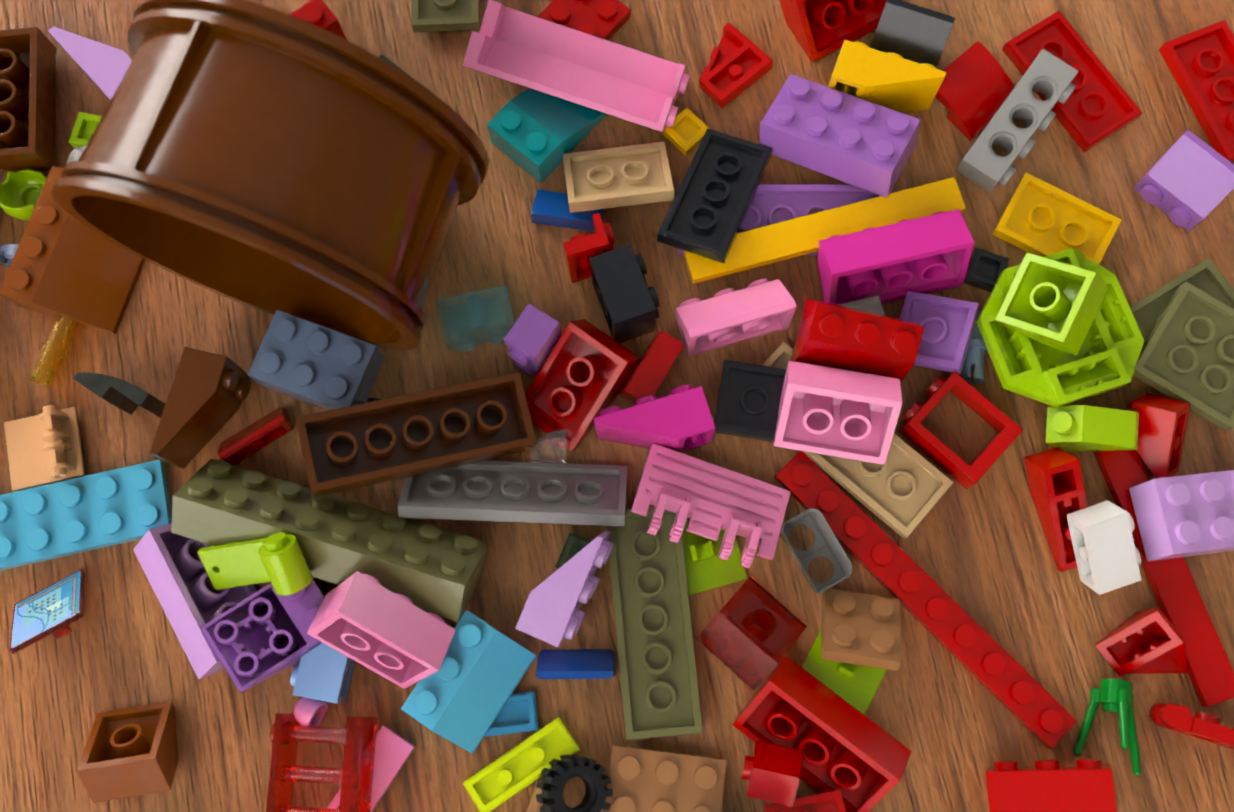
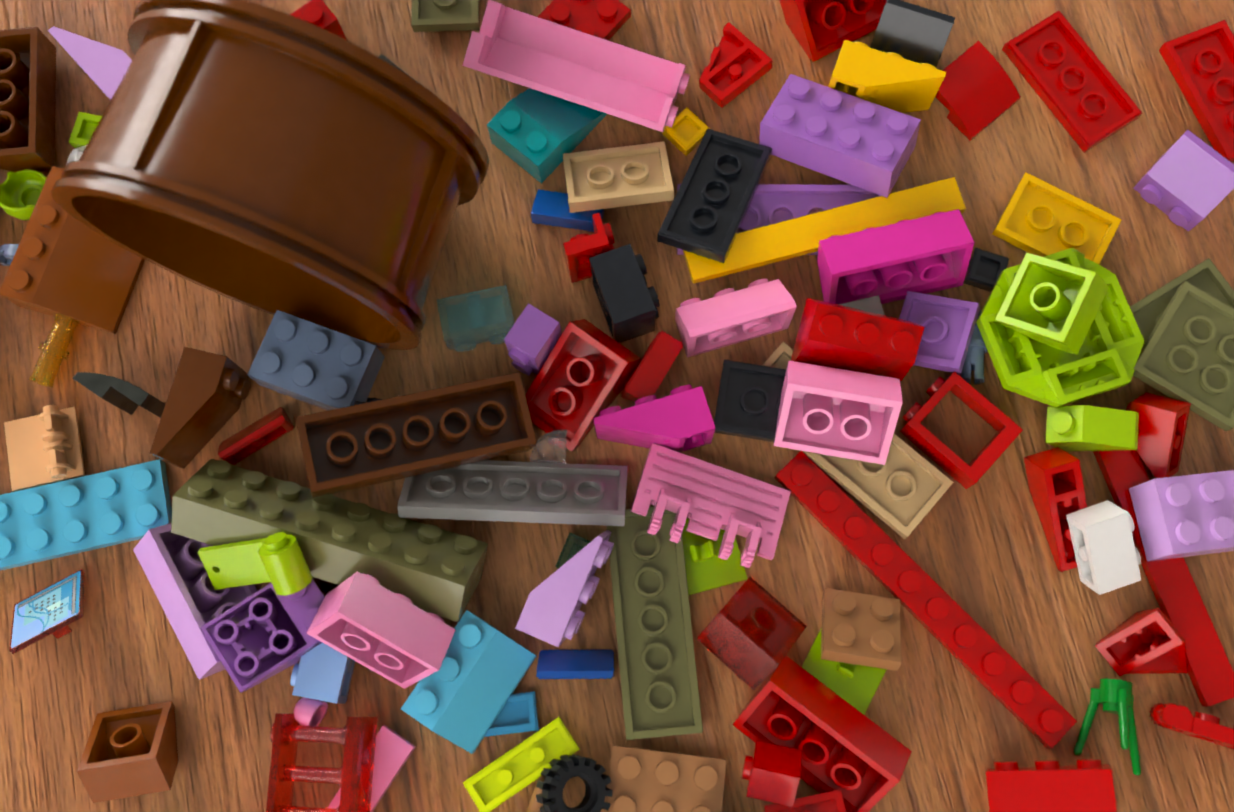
light grey piece [780,509,853,594] -> none
light grey brick [956,49,1078,193] -> none

